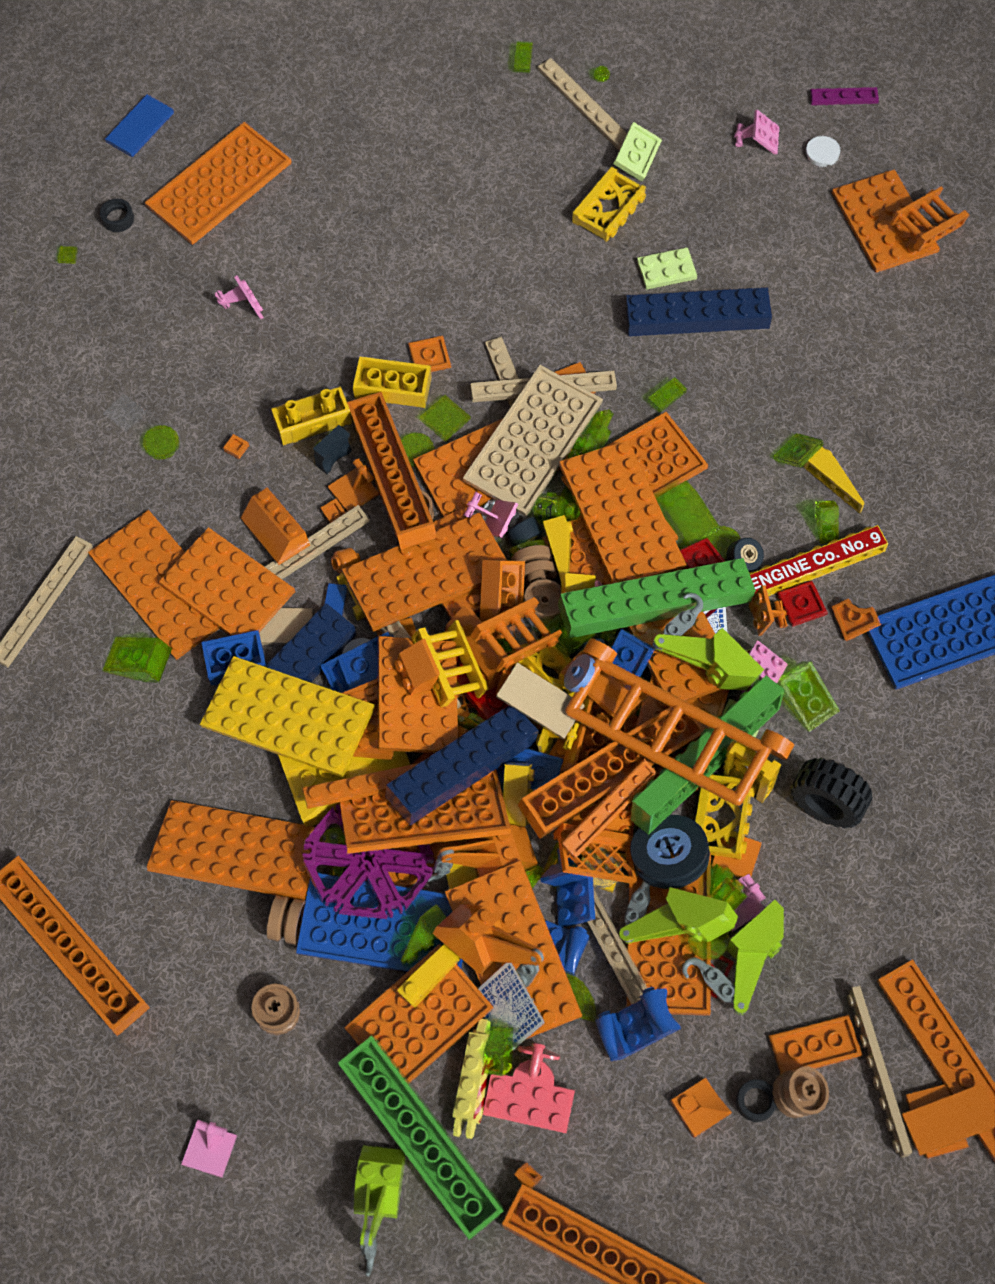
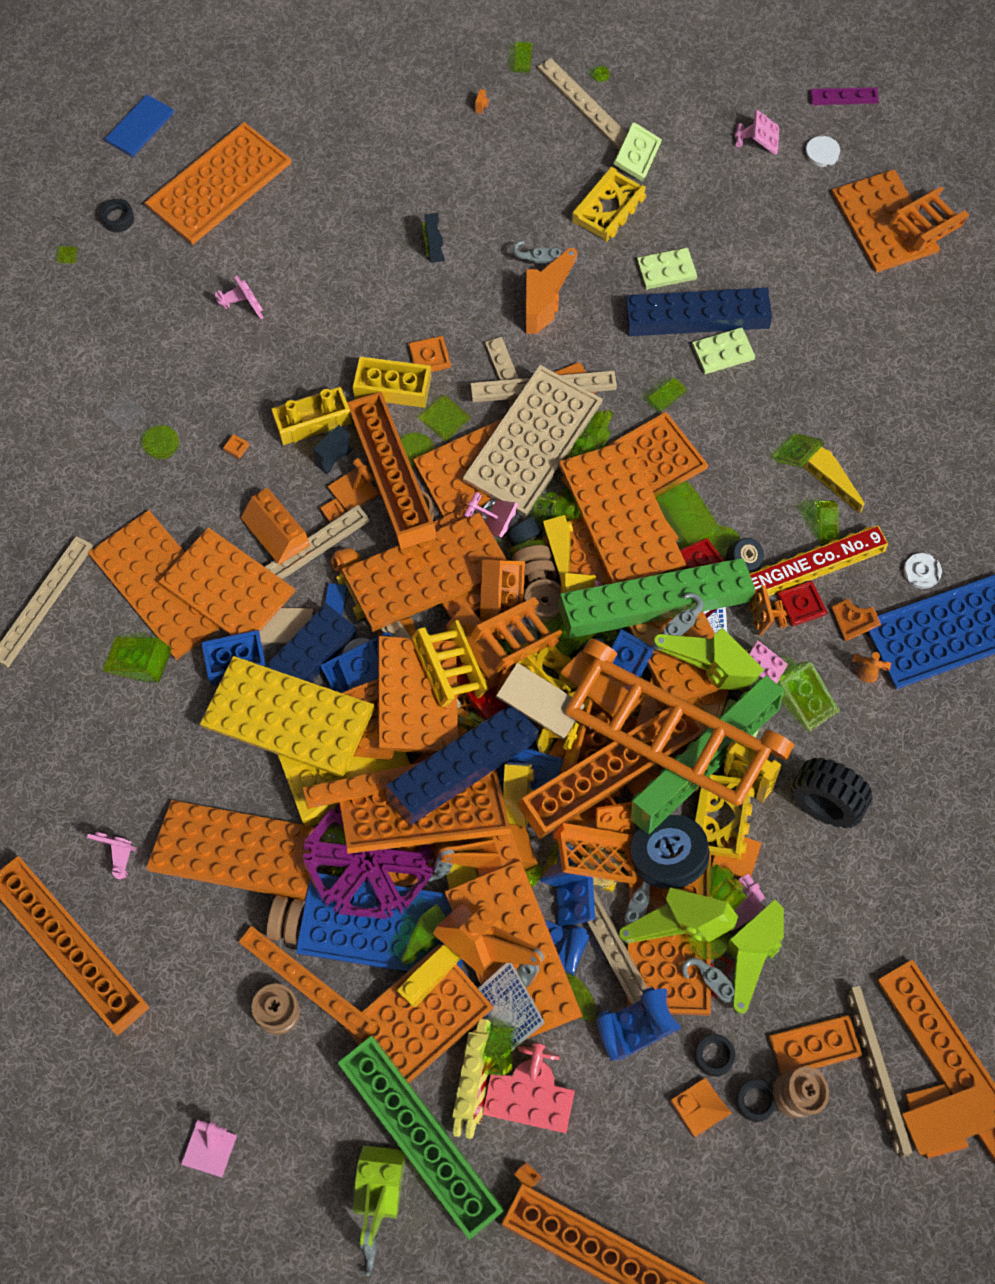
orange slope [395,639,440,696] -> none
orange tile [560,759,658,858] -> none
medium blue plate [564,654,595,692] -> none
none -> bright pink plate [87,832,136,879]
none -> orange plate [239,926,376,1041]
none -> black brick [422,213,444,263]
none -> orange plate [475,89,489,114]
none -> orange slope [513,241,577,334]
none -> yellowish green plate [692,328,755,374]
none -> black tyre [695,1034,736,1077]
none -> orange piece [852,652,891,683]
none -> white tile [903,553,942,589]

